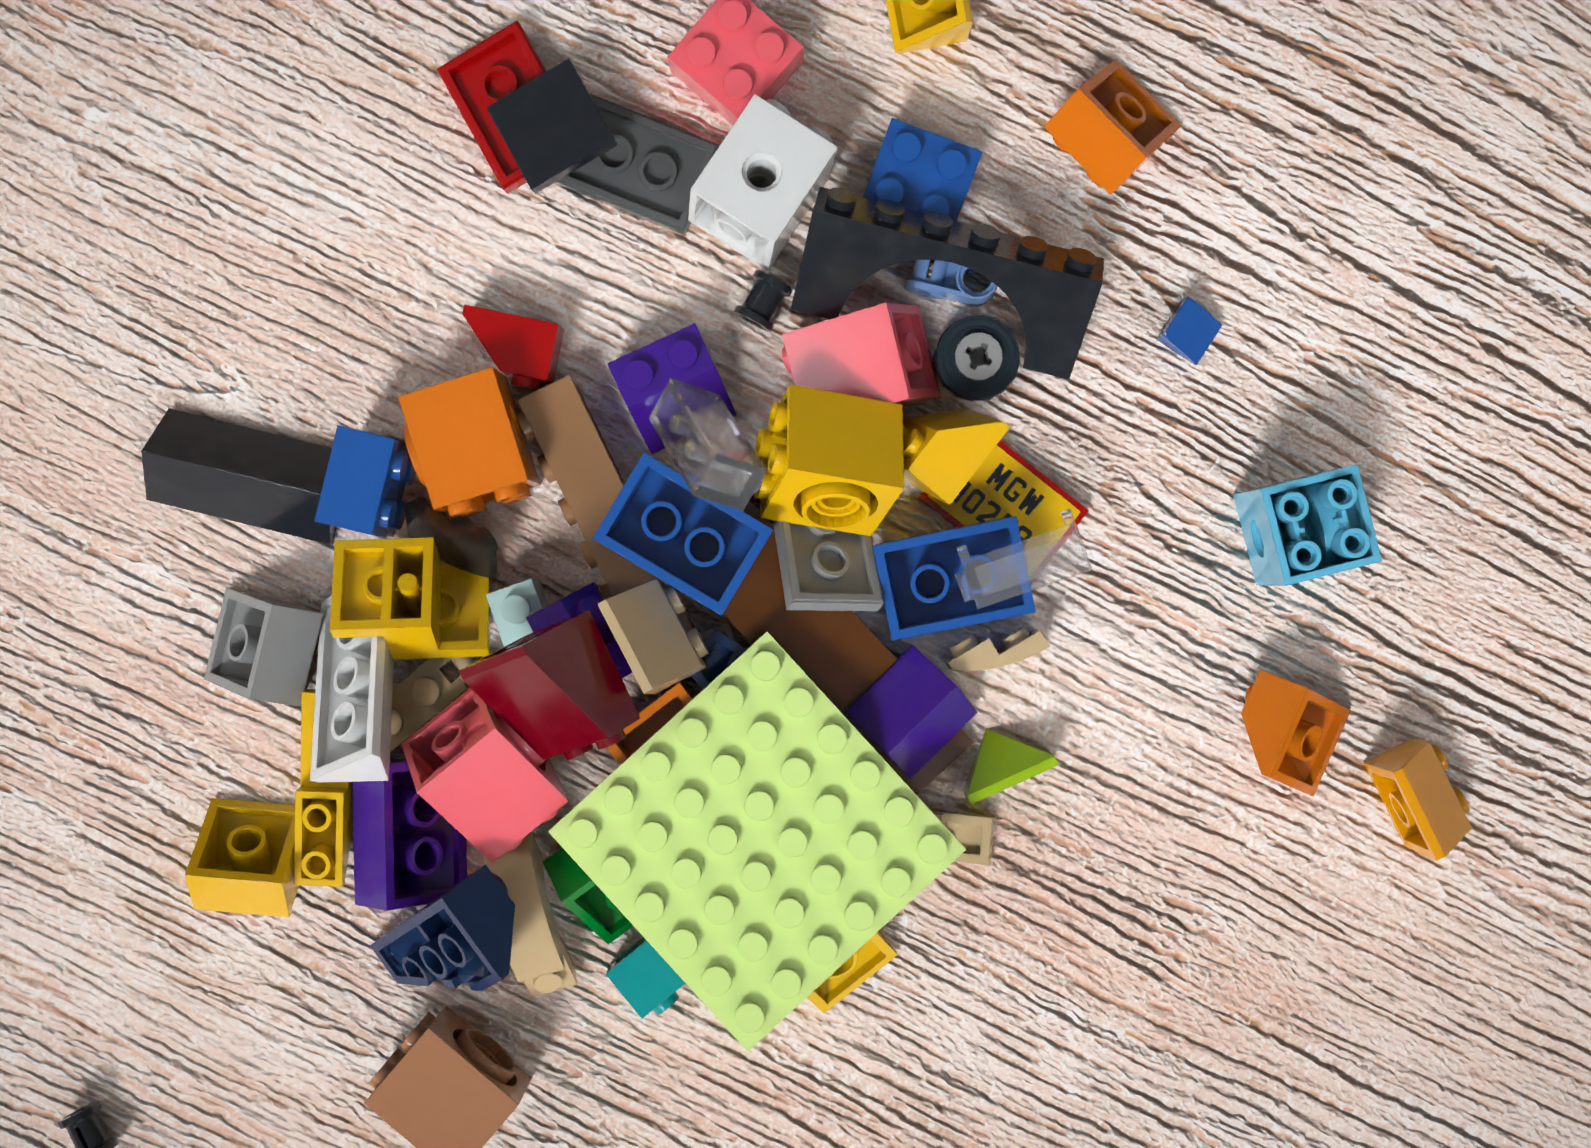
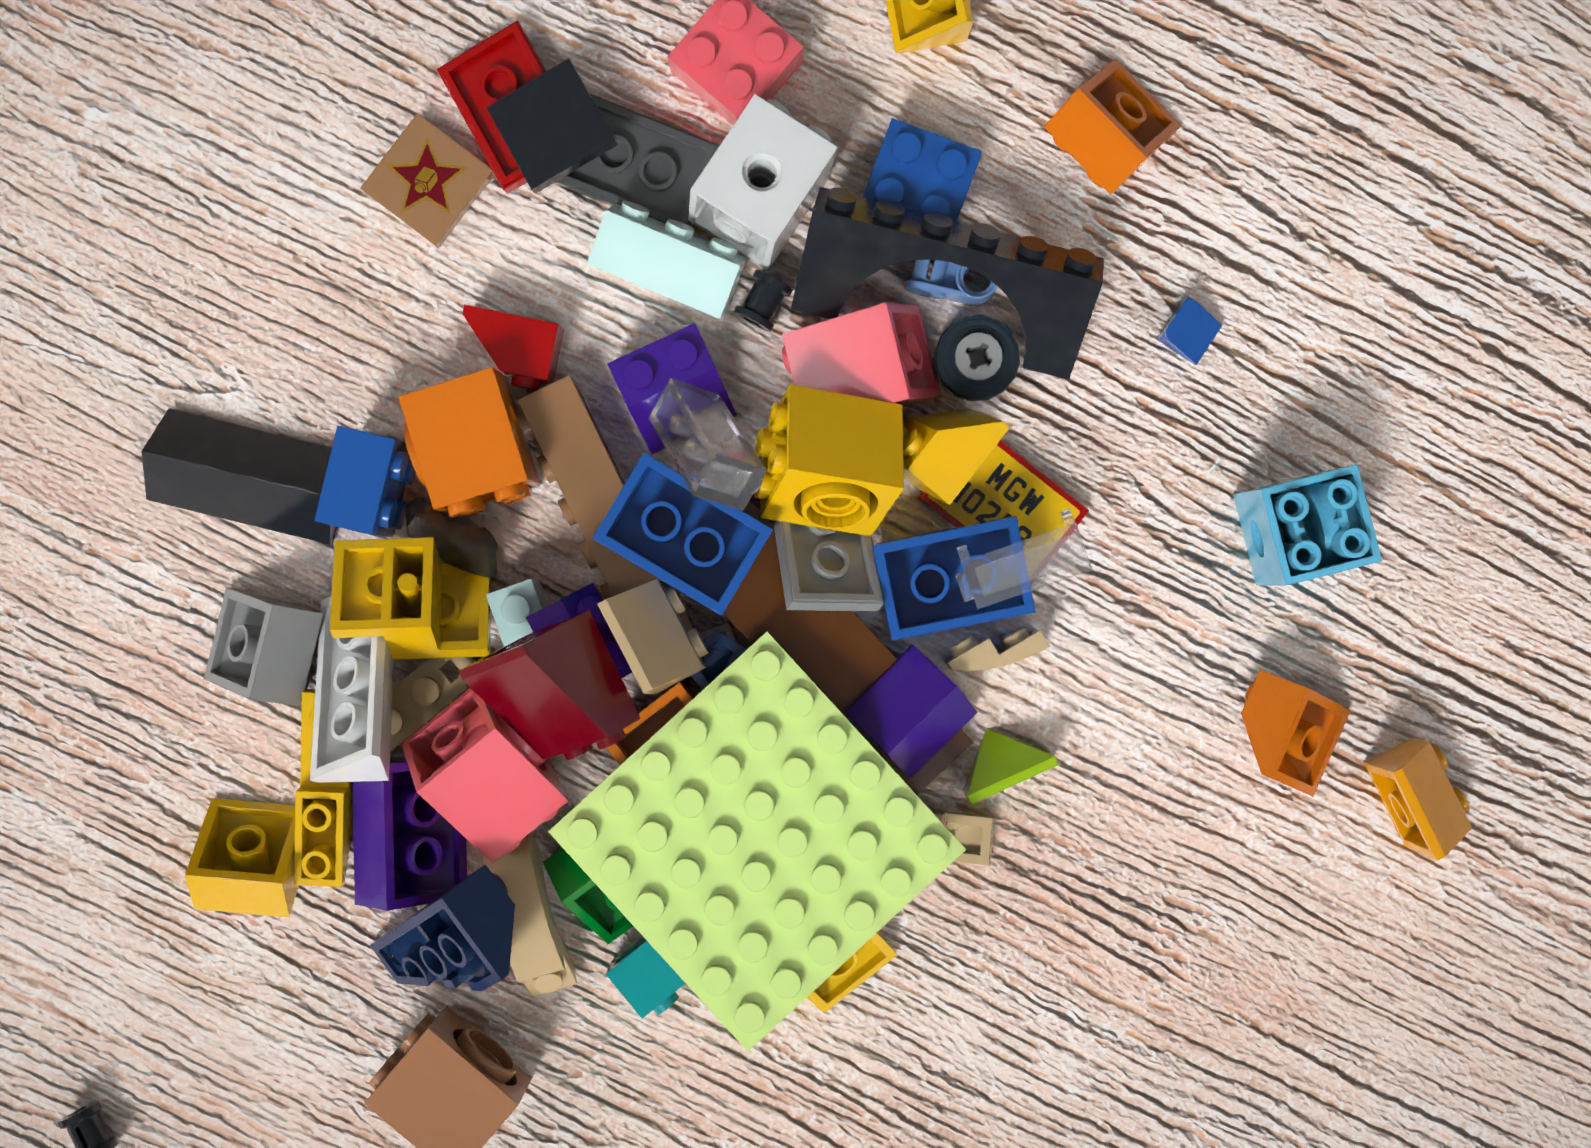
none -> medium nougat tile [360,113,495,249]
none -> light aqua brick [587,201,748,319]

